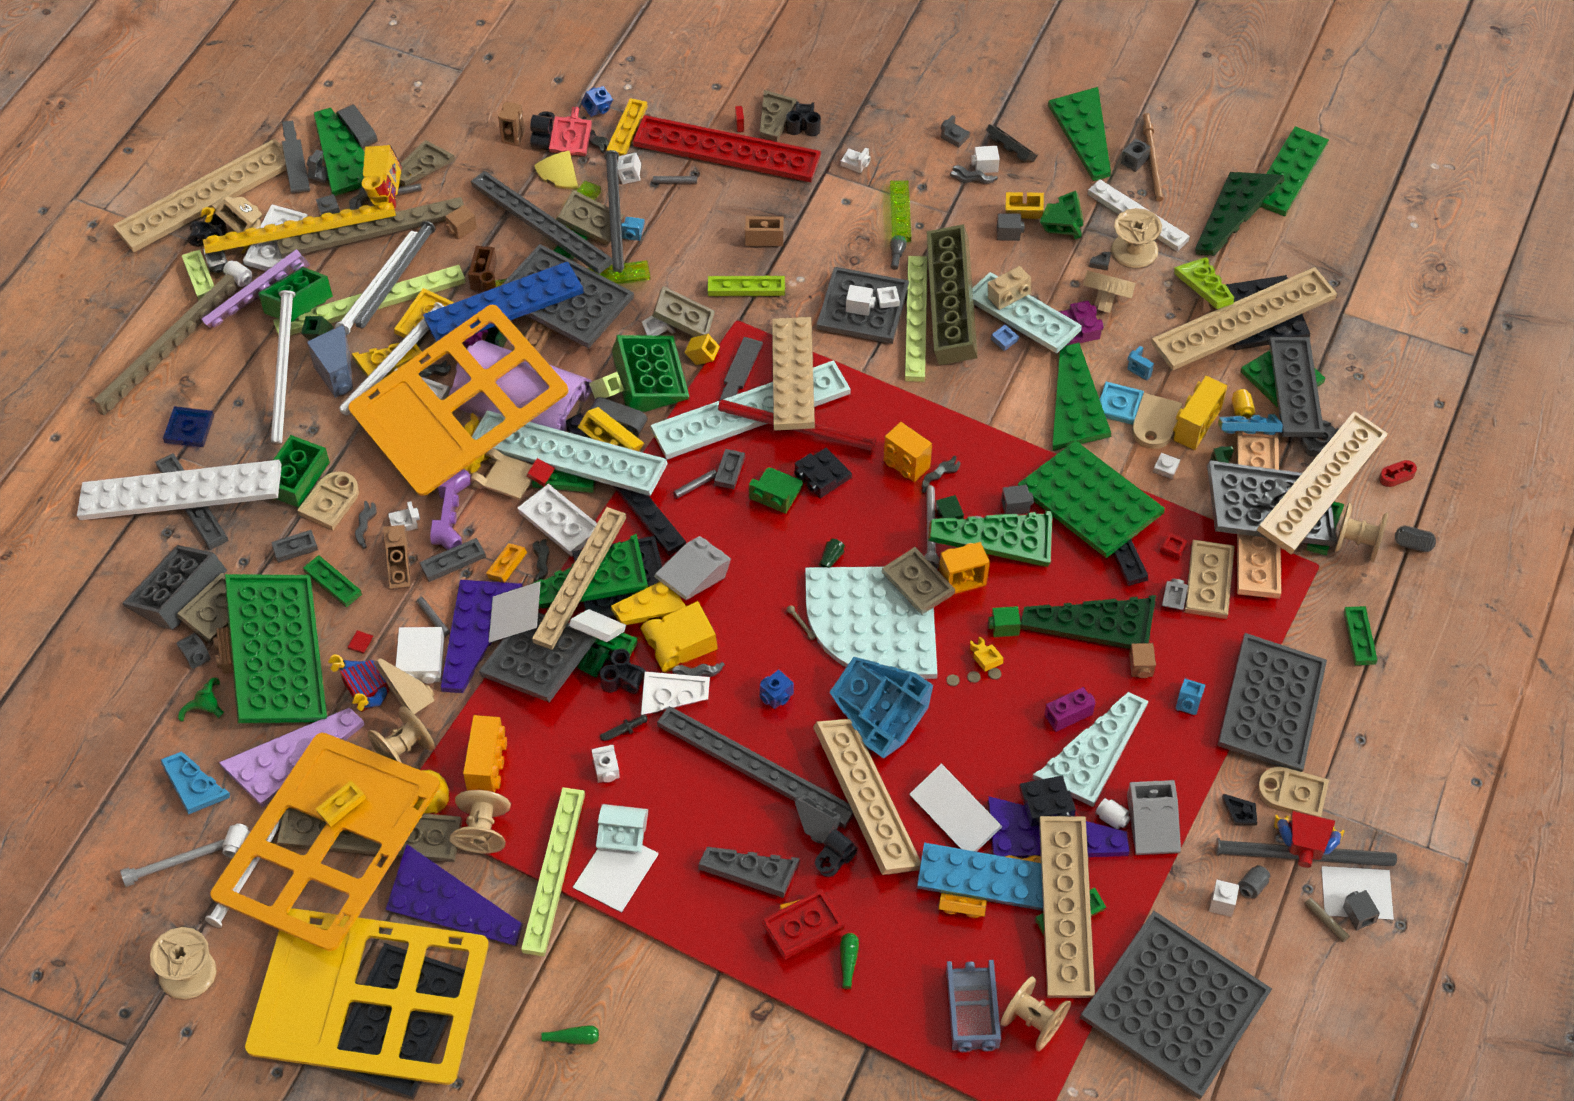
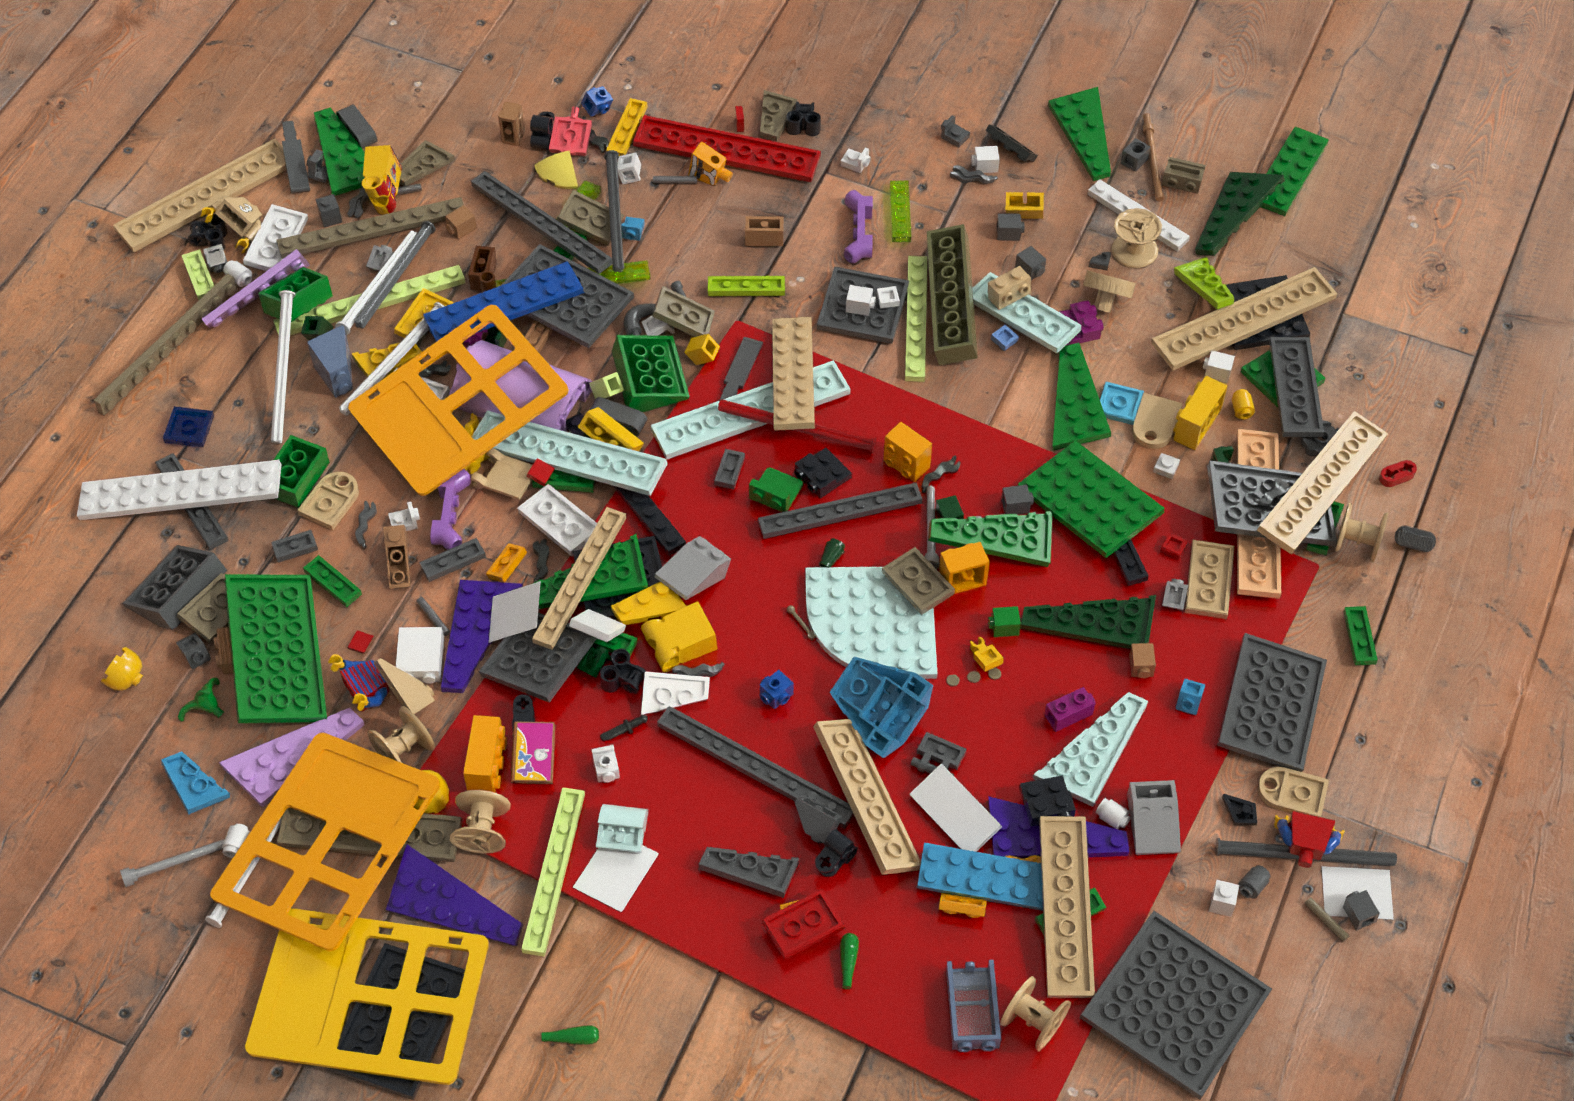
tan piece [150,927,217,1000] -> none
yellow plate [203,202,396,254] -> none
yellow plate [316,781,366,827] -> none
flat silver piece [673,469,717,499] -> none
dark grey piece [890,235,907,270] -> none
green slope [1040,203,1081,235] -> none
green hinge [1058,190,1084,239] -> none
dark azure bracket [1127,346,1154,380] -> none
dark azure wing [1218,414,1283,435] -> none
none -> yellow cylinder [101,647,143,691]
none -> light grey bracket [366,245,394,272]
none -> piece [510,722,556,784]
none -> black piece [512,694,535,730]
none -> dark grey animal [623,281,686,335]
none -> light orange torso [688,142,733,186]
none -> dark grey plate [758,483,922,539]
none -> medium lavender plate [844,190,873,264]
none -> dark grey plate [911,732,967,776]
none -> dark grey brick [1015,246,1046,280]
none -> dark tan hinge [1162,157,1206,194]
none -> white brick [1203,351,1235,383]

